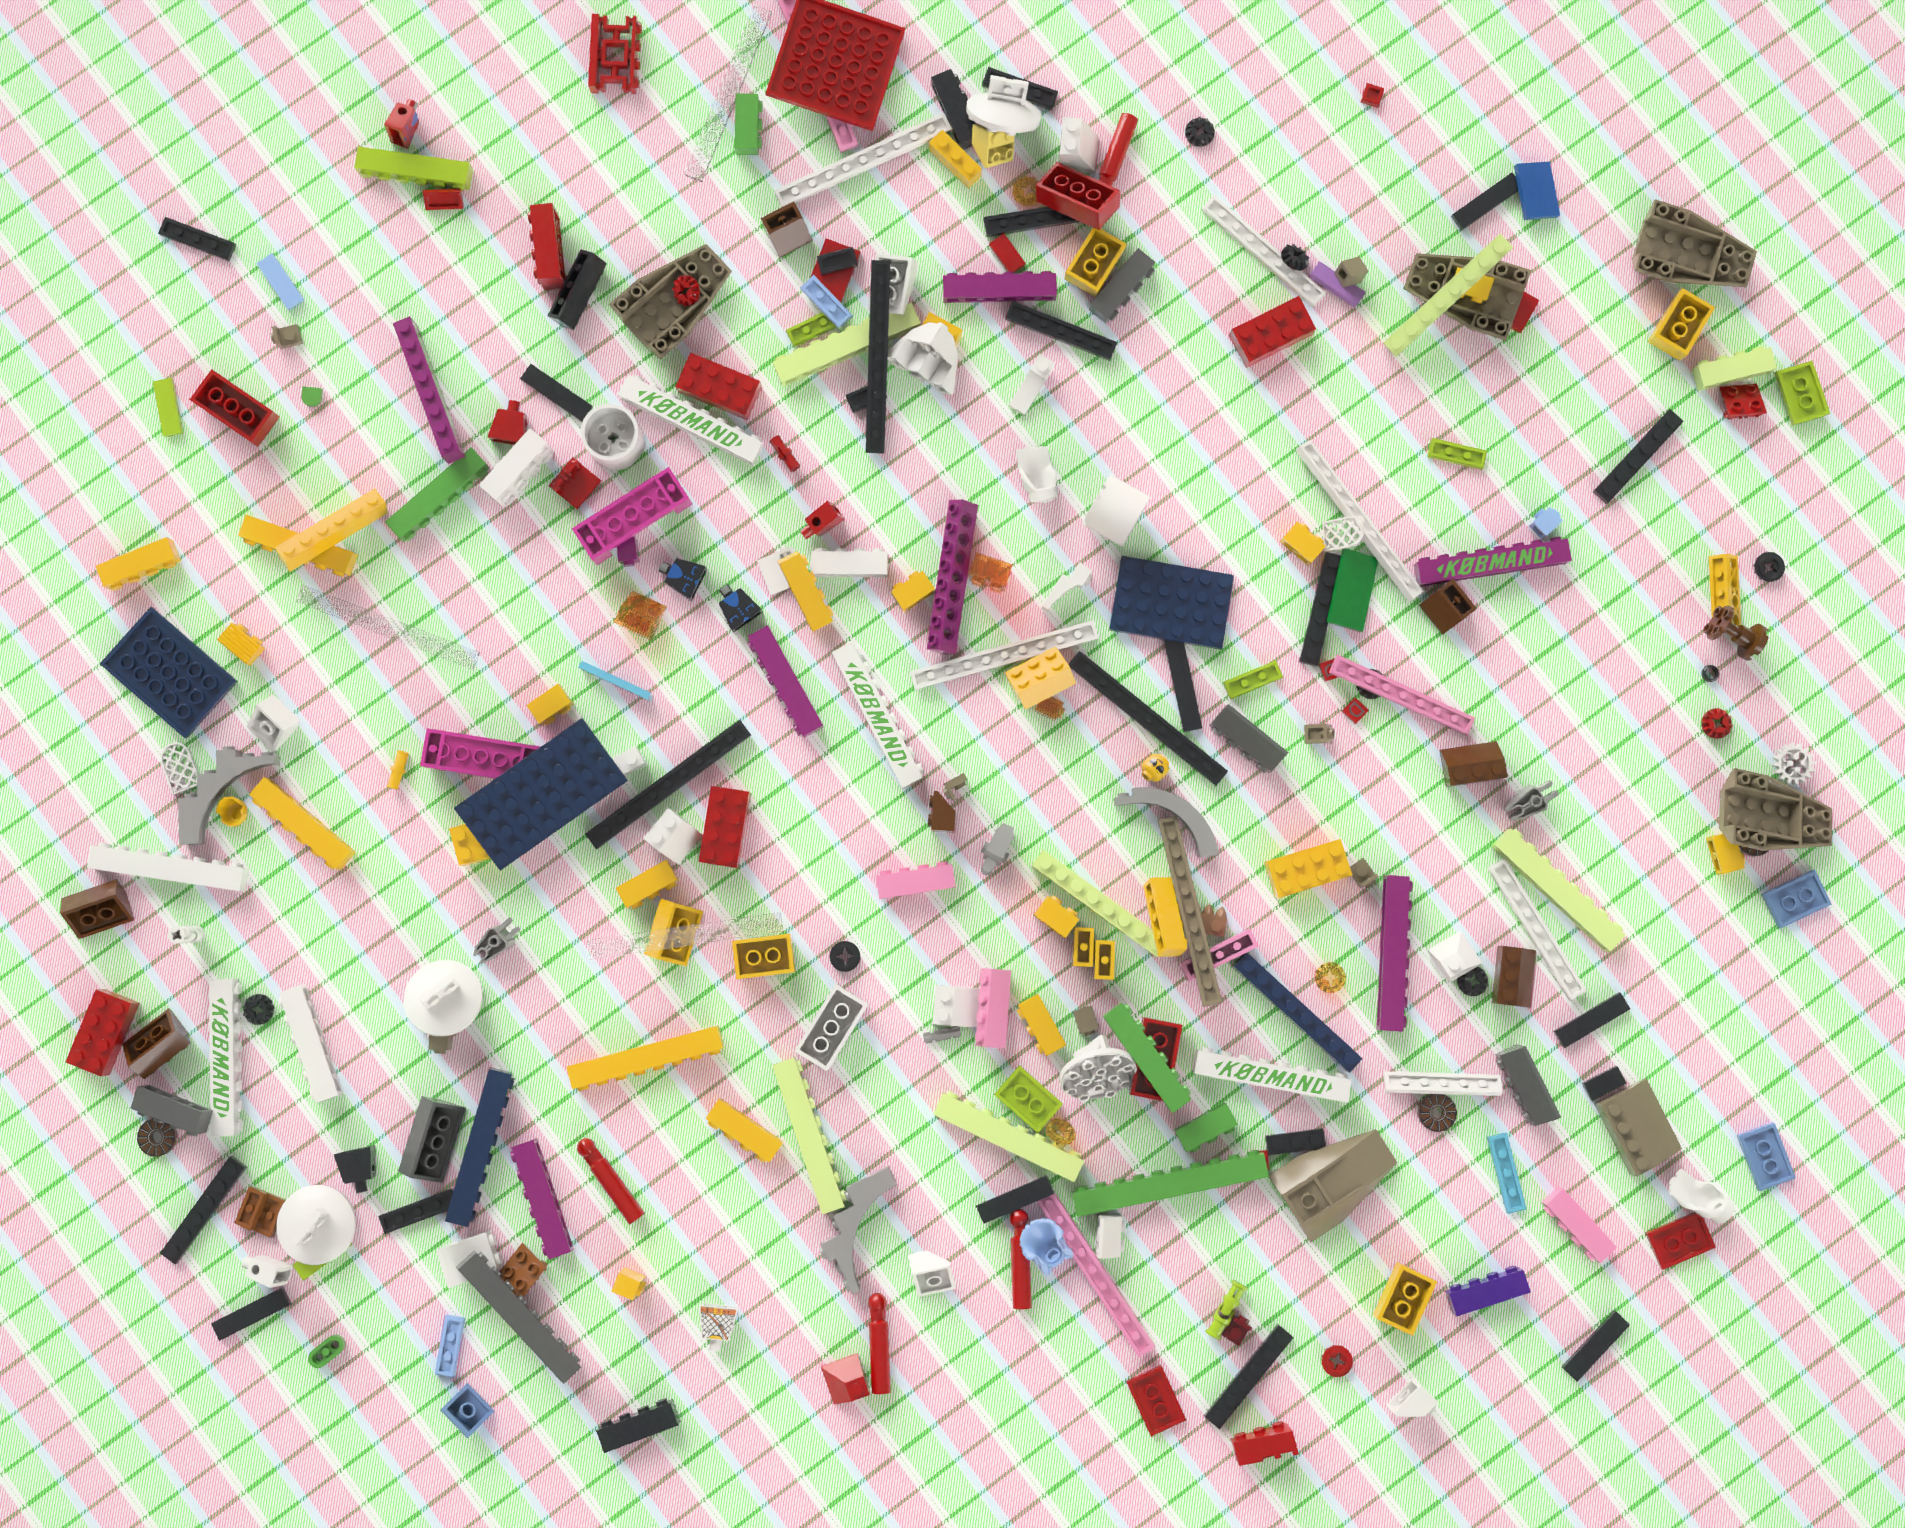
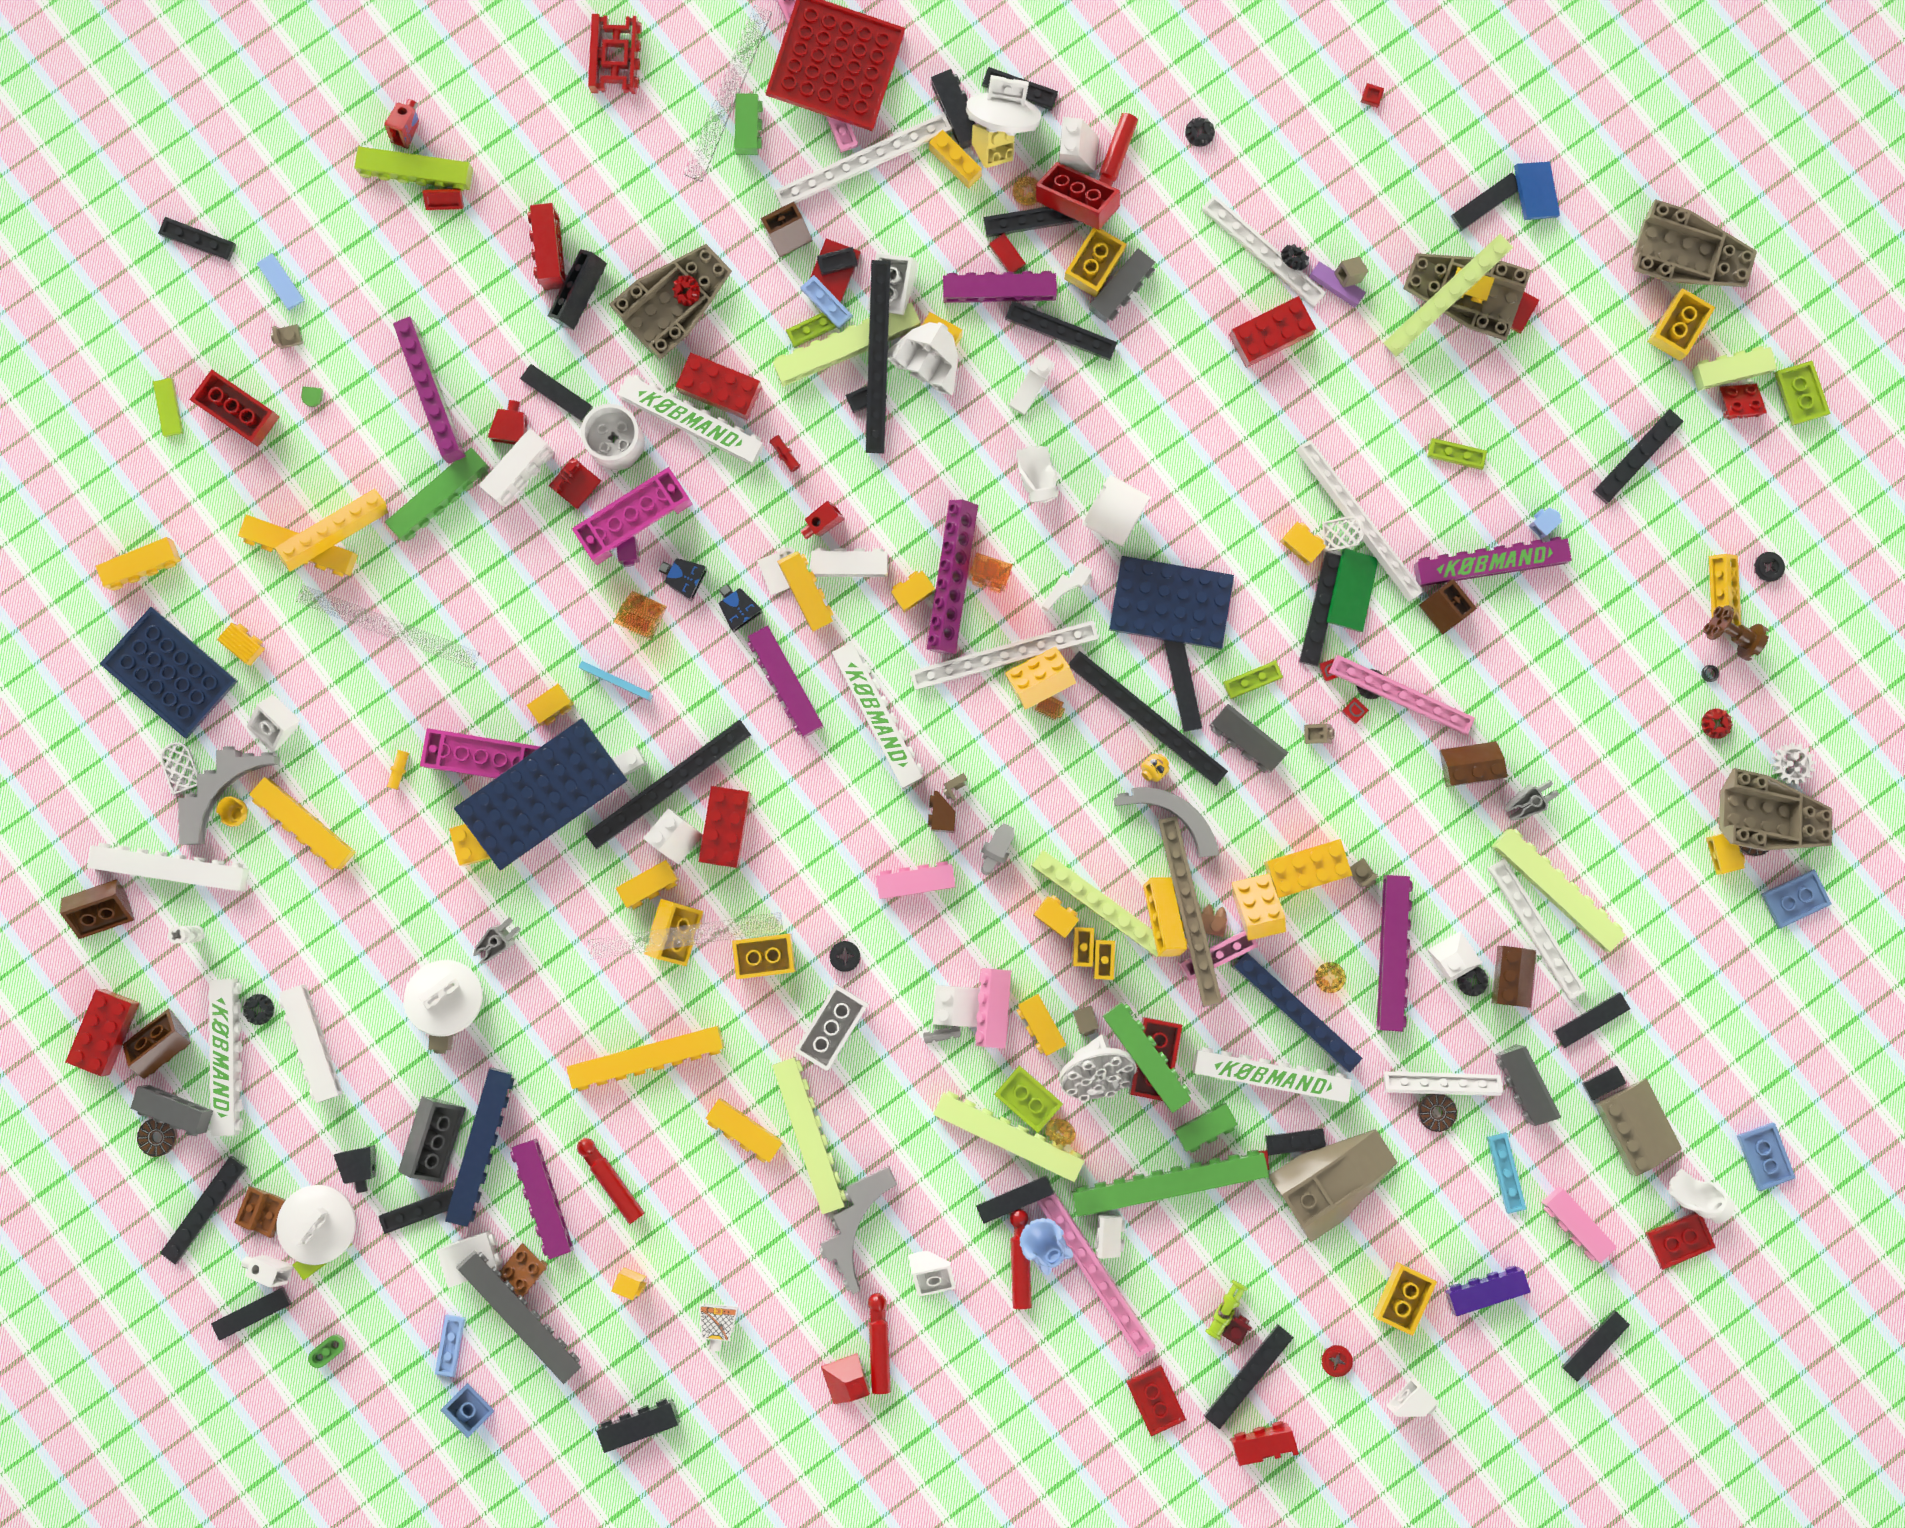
none -> yellow brick [1232,874,1286,941]

